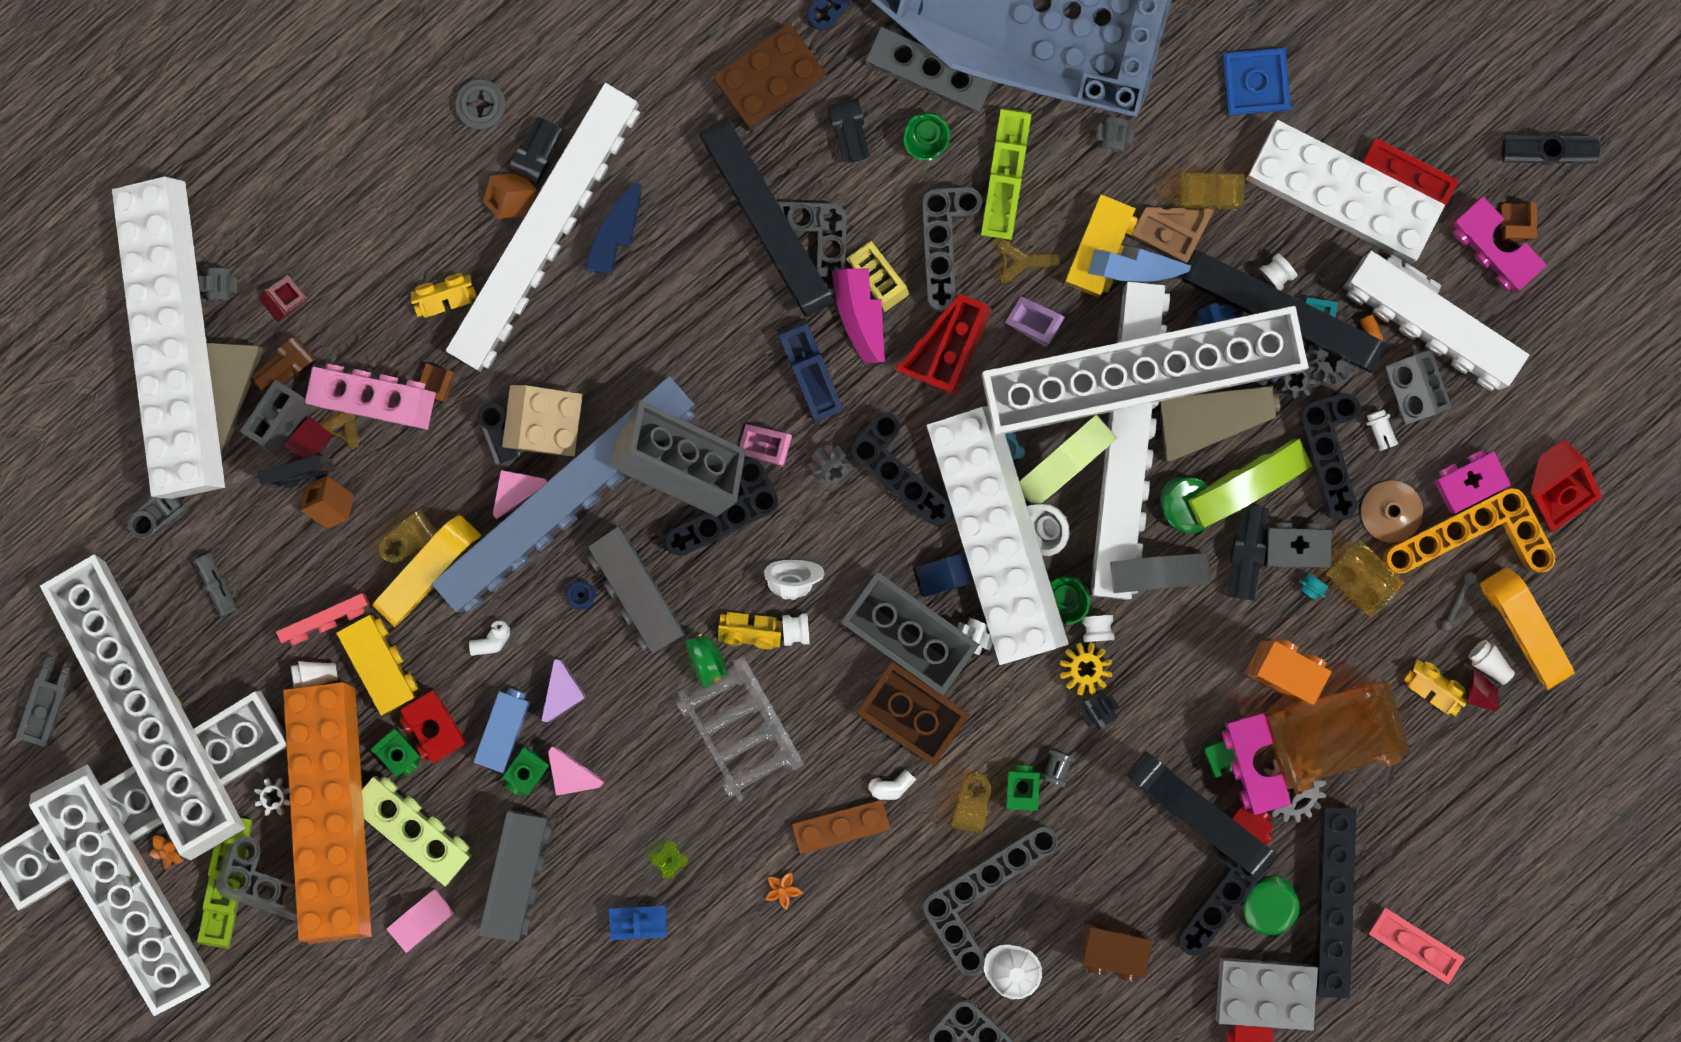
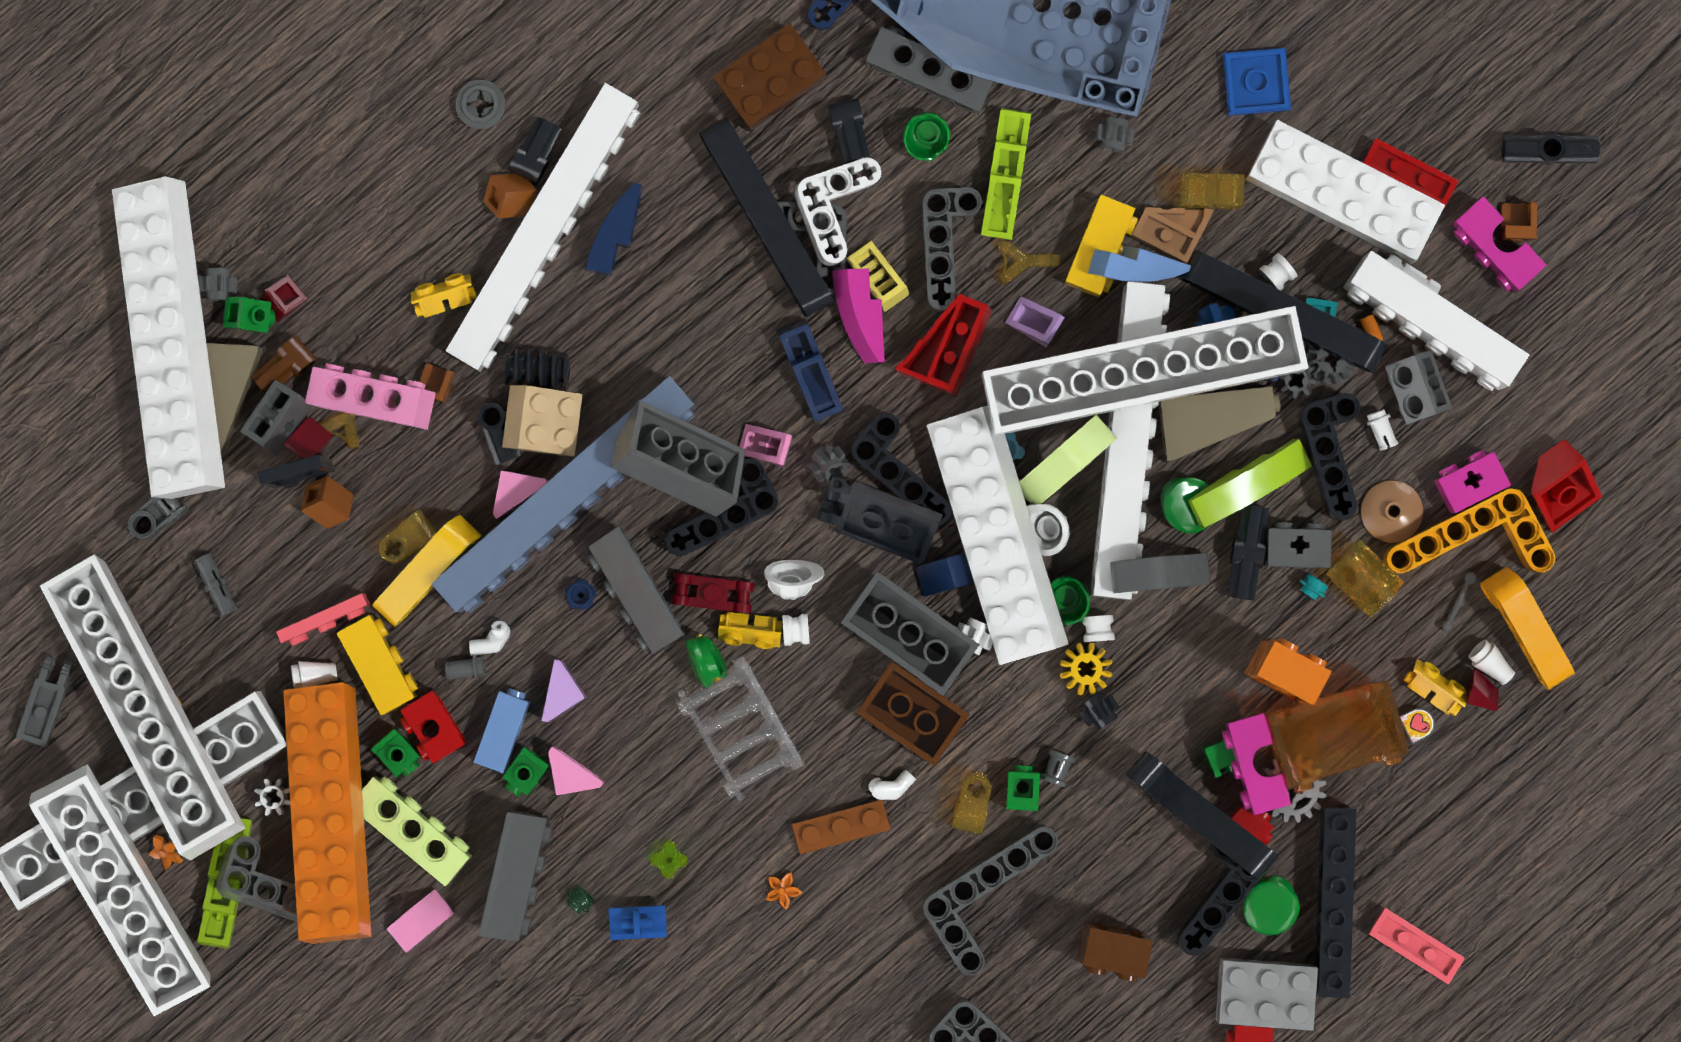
white piece [984,945,1042,999] -> none
none -> green brick [223,297,275,333]
none -> dark grey pin [445,655,486,681]
none -> black piece [504,346,571,392]
none -> clear green plate [566,885,595,914]
none -> dark red plate [671,573,755,614]
none -> white beam [794,158,881,266]
none -> black tile [817,475,942,565]
none -> tile [1397,708,1435,745]

